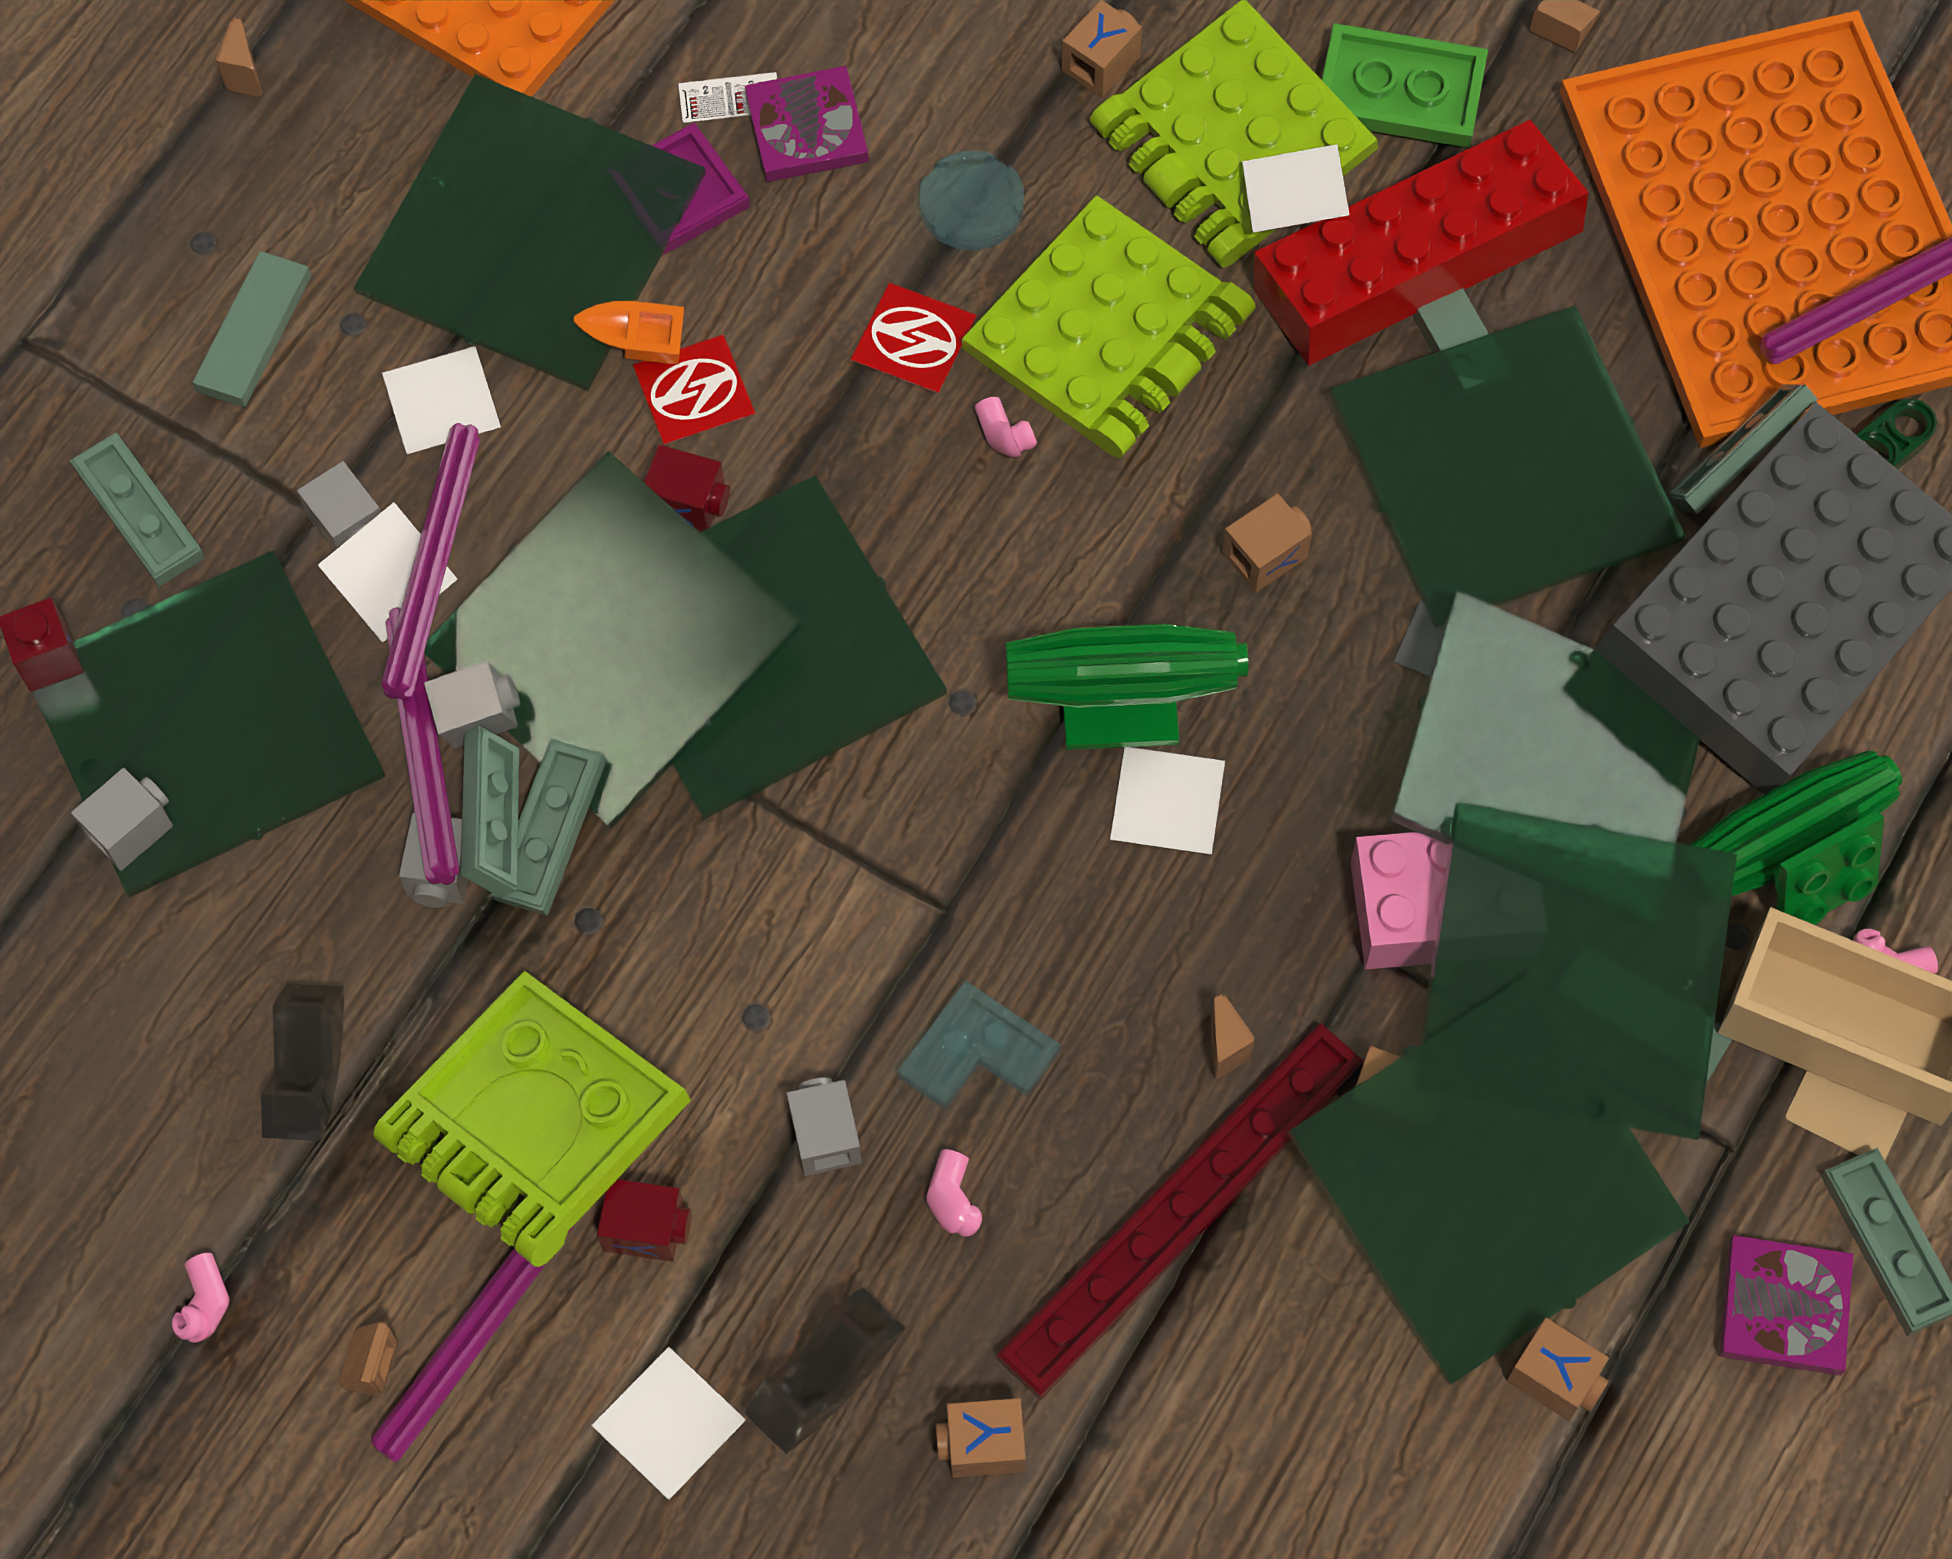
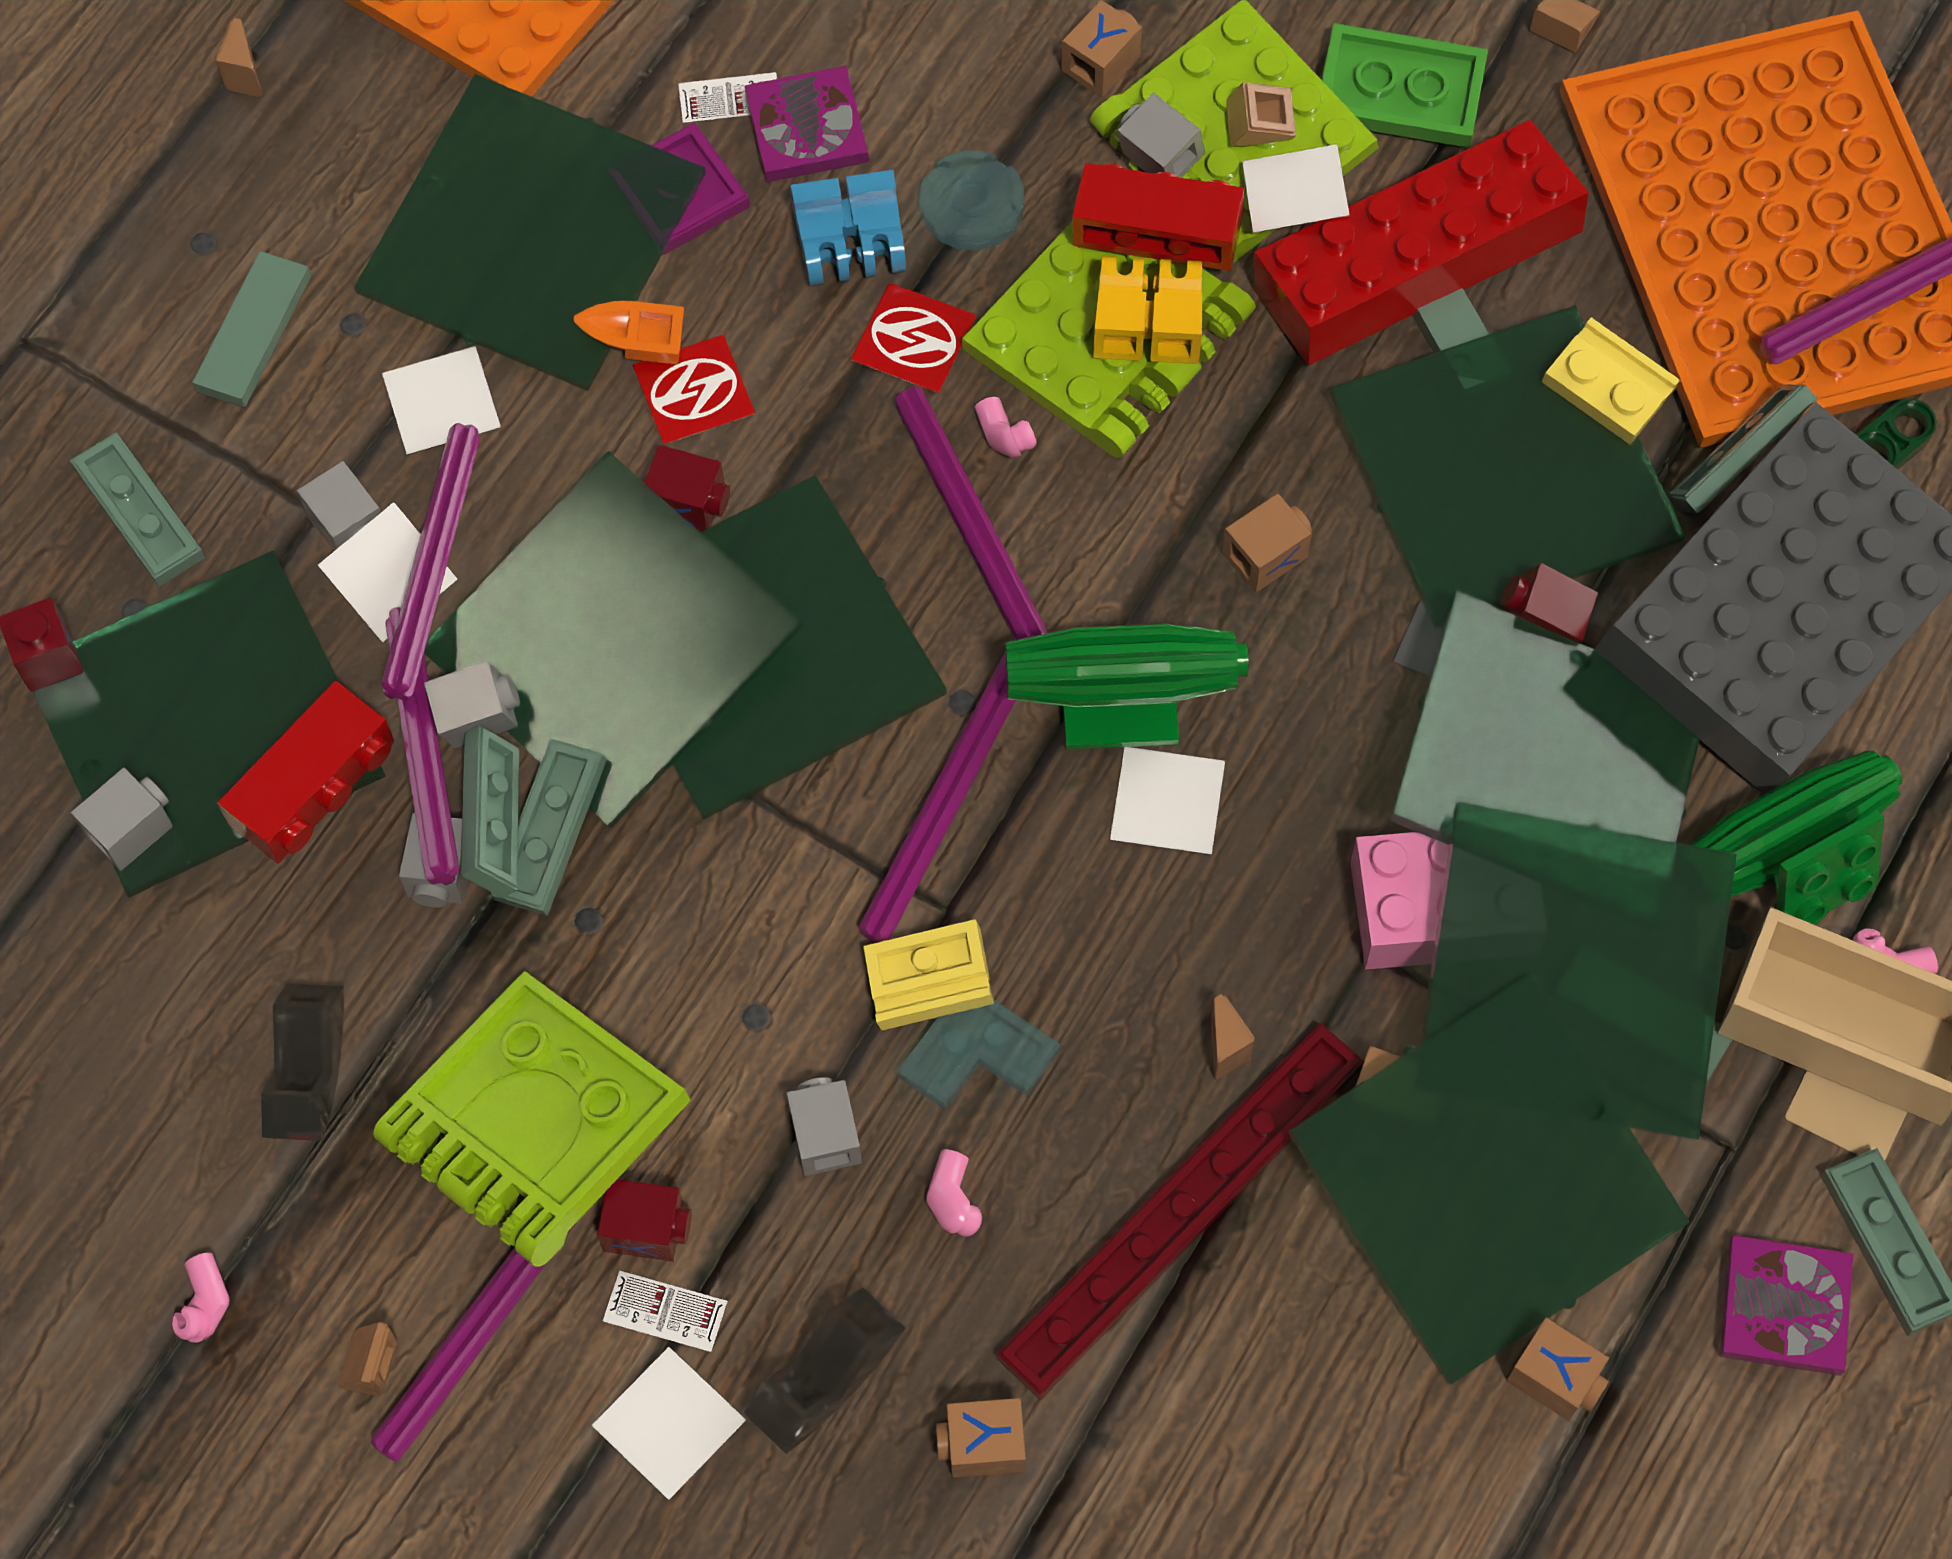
none -> red brick [217,680,395,864]
none -> white sticker [603,1271,727,1352]
none -> dark azure legs [791,170,906,286]
none -> magenta axle [860,652,1016,943]
none -> light yellow plate [864,919,994,1031]
none -> magenta axle [896,387,1048,640]
none -> red brick [1072,163,1244,271]
none -> yellow legs [1093,256,1202,364]
none -> light grey brick [1117,93,1205,178]
none -> medium nougat slope [1227,82,1296,146]
none -> brick [1499,563,1598,656]
none -> light yellow plate [1542,317,1680,445]

